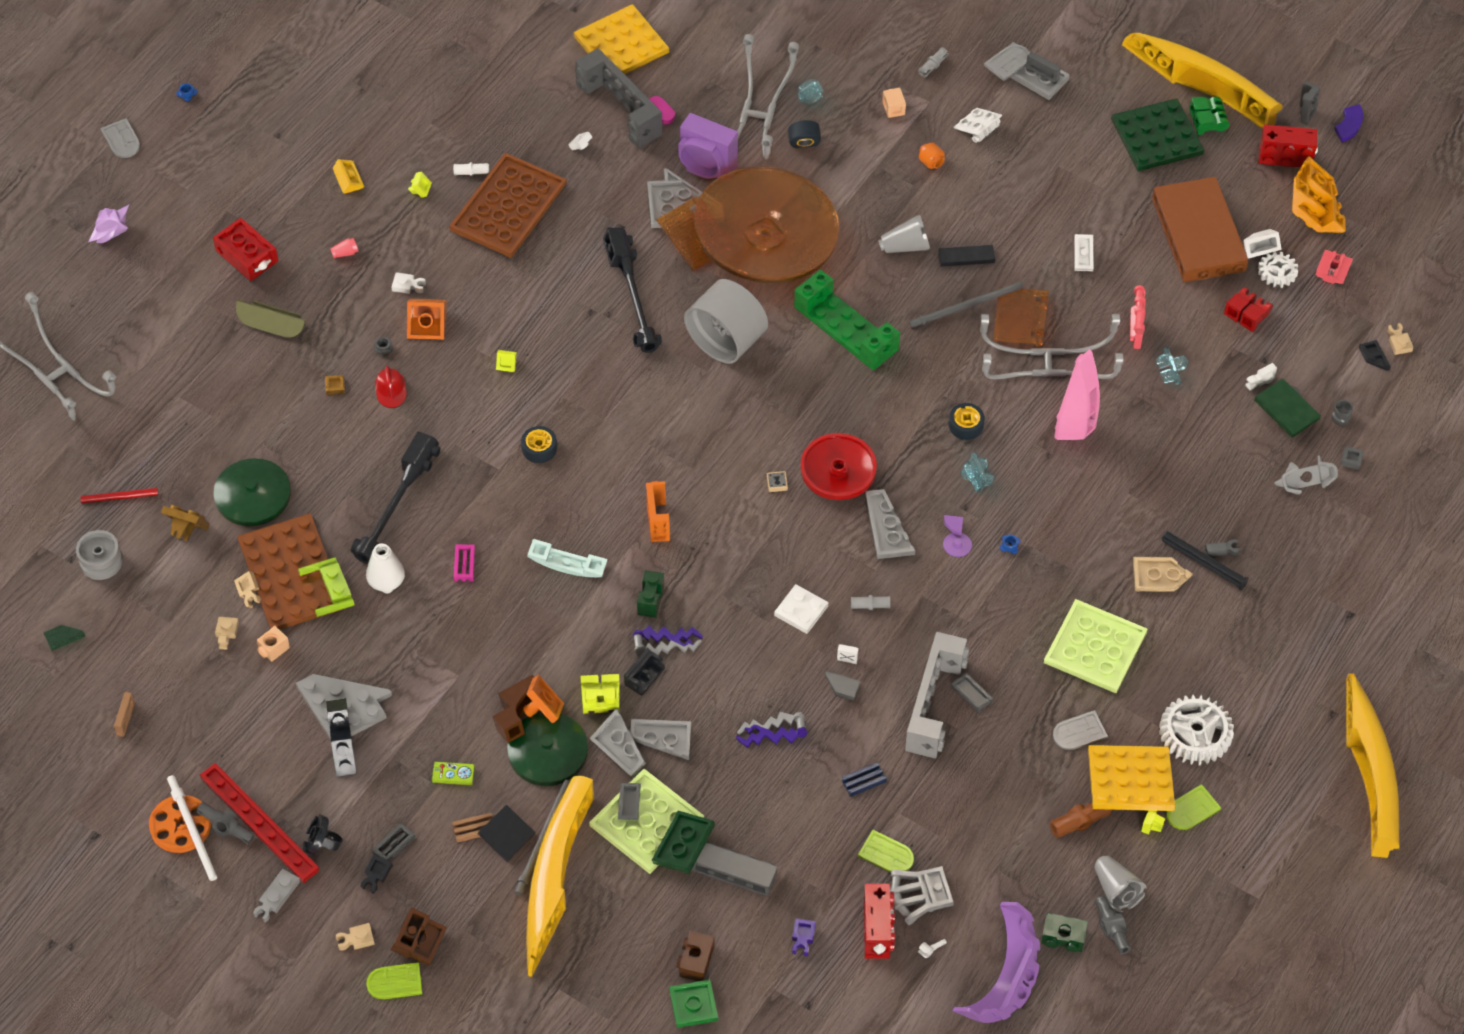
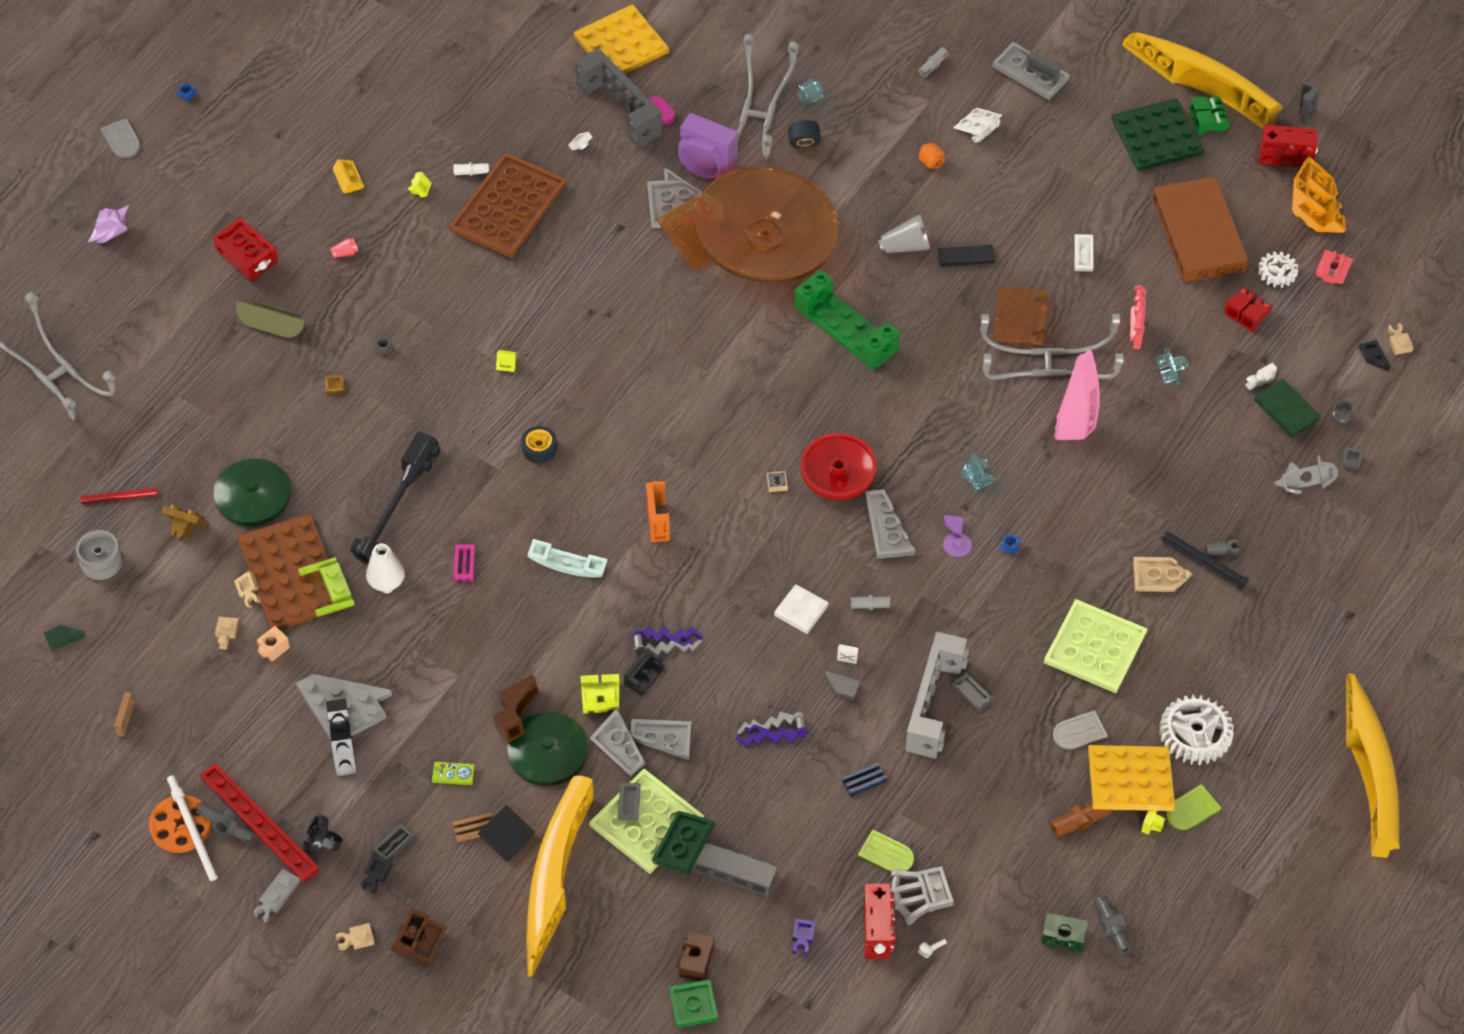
lime window [366,962,422,999] -> none
red piece [375,366,407,408] -> none
white plate [392,273,426,294] -> none
orange slope [407,299,447,340] -> none
dark grey bar [514,780,570,896] -> none
orange tile [523,674,564,723] -> none
black bar [603,227,662,353] -> none
dark green brick [637,570,664,618] -> none
light grey wheel [684,279,768,364] -> none
light nougat brick [882,88,906,118] -> none
dark grey bar [909,281,1023,328] -> none
wheel [949,403,985,440] -> none
medium lavender windscreen [953,902,1040,1023] -> none
light grey window [984,44,1029,81] -> none
light grey cone [1094,856,1146,912] -> none
white slope [1244,229,1281,258] -> none
dark purple tile [1334,104,1363,142] -> none

